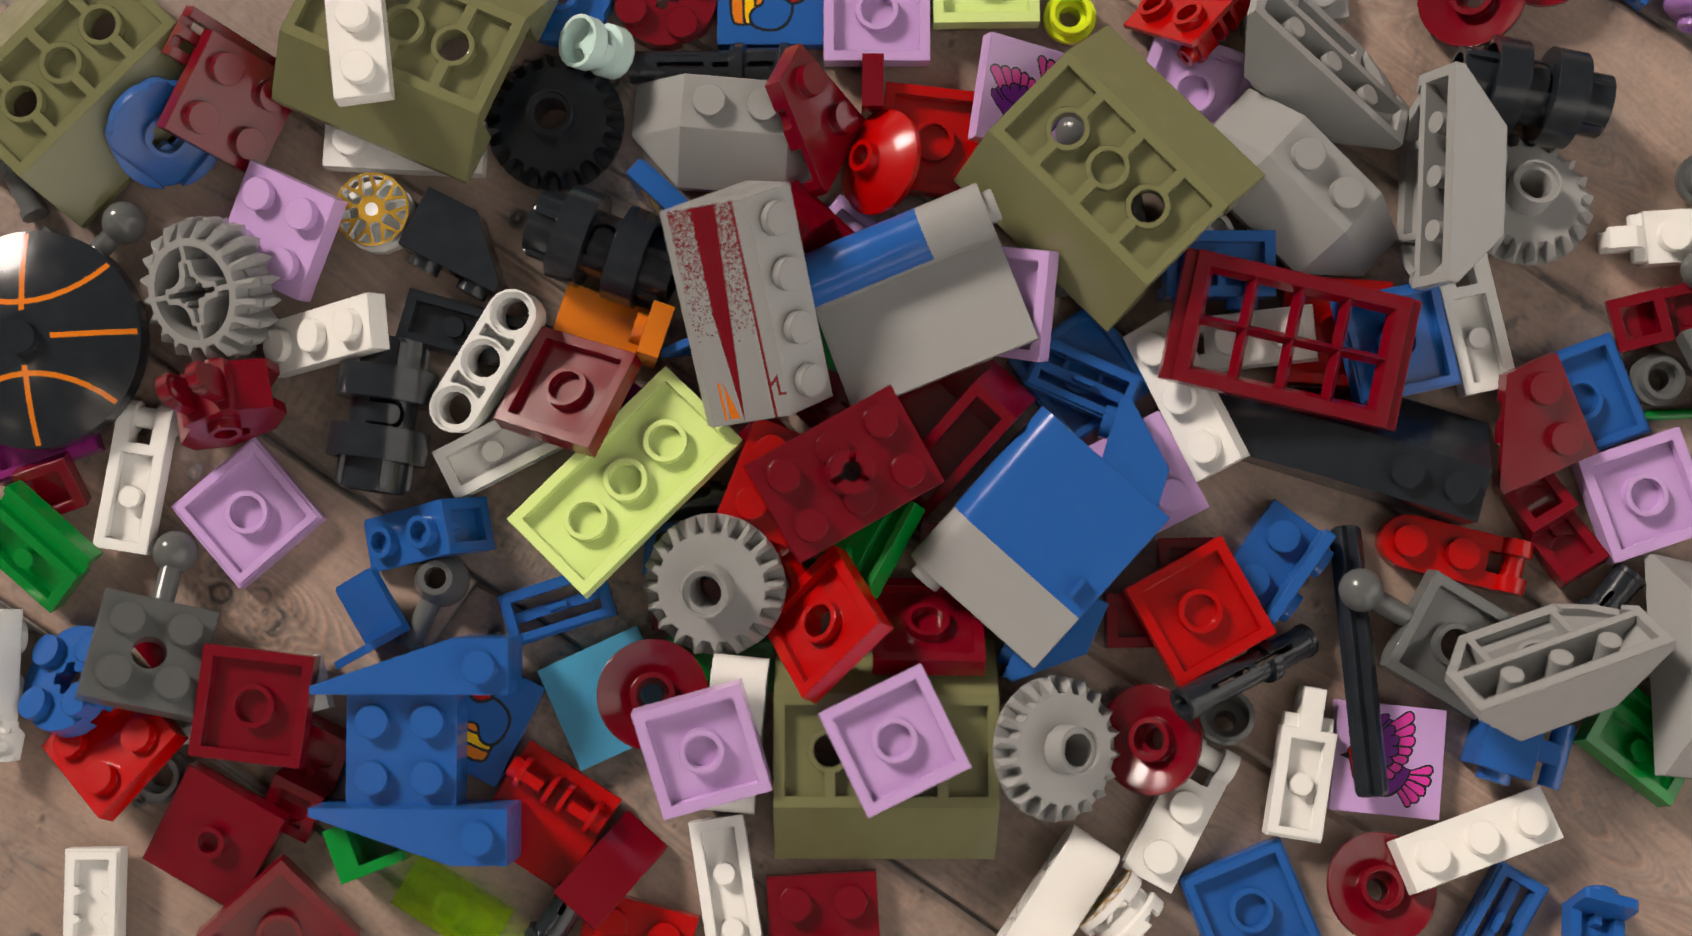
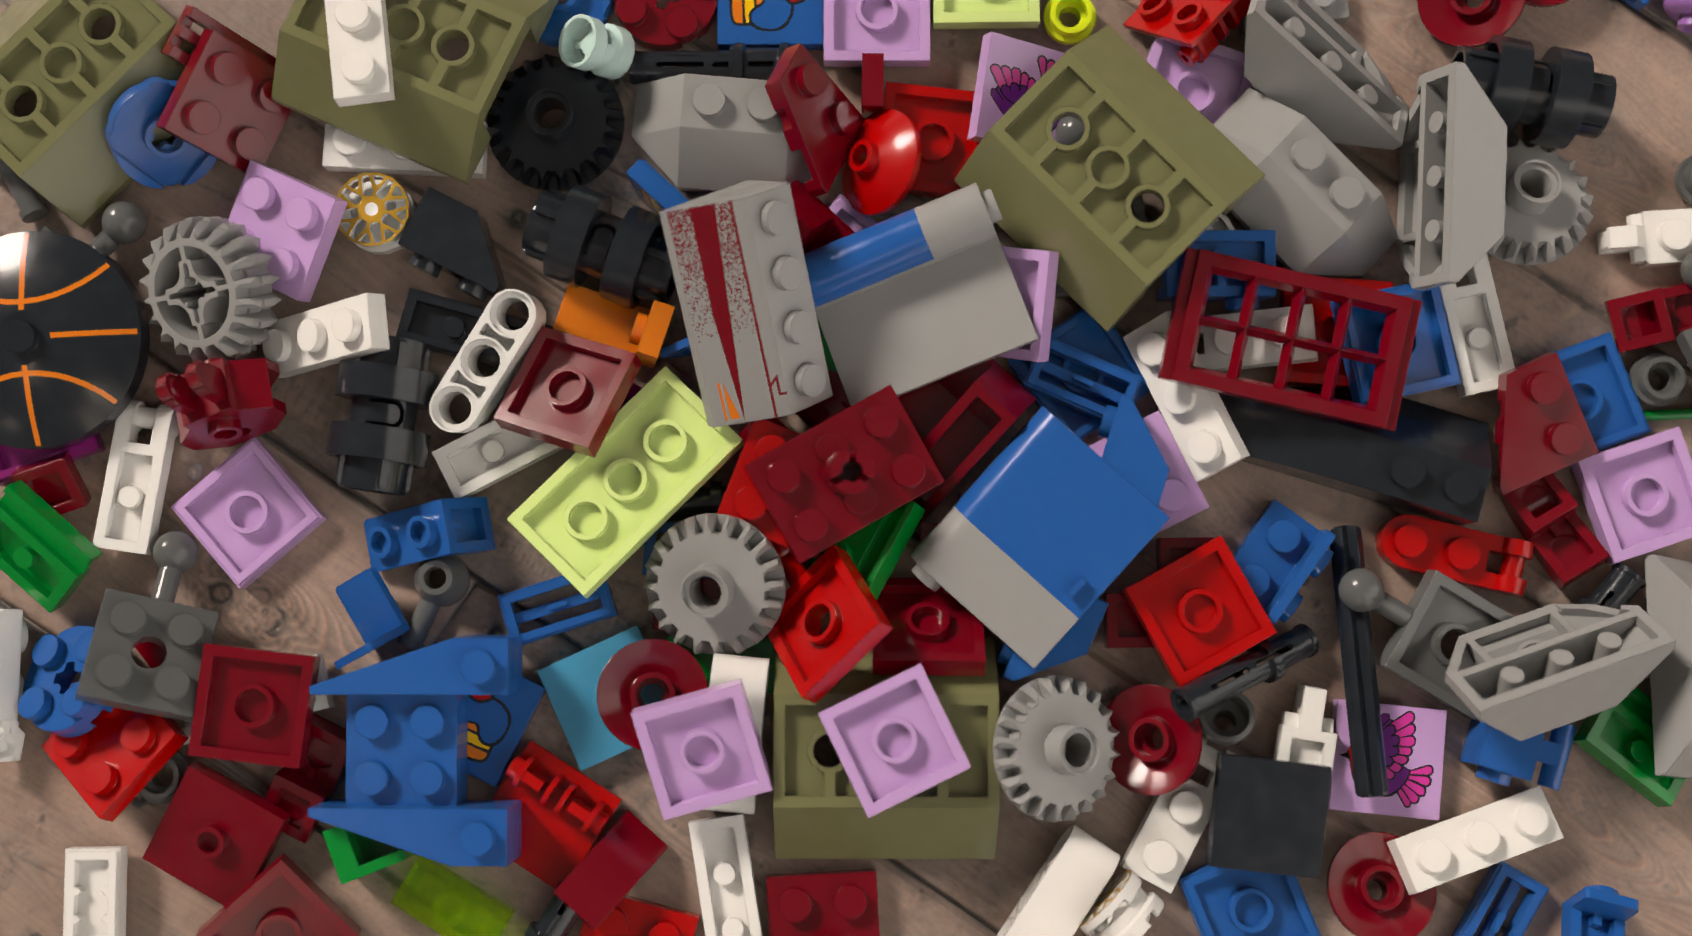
none -> black tile [1206,752,1332,879]

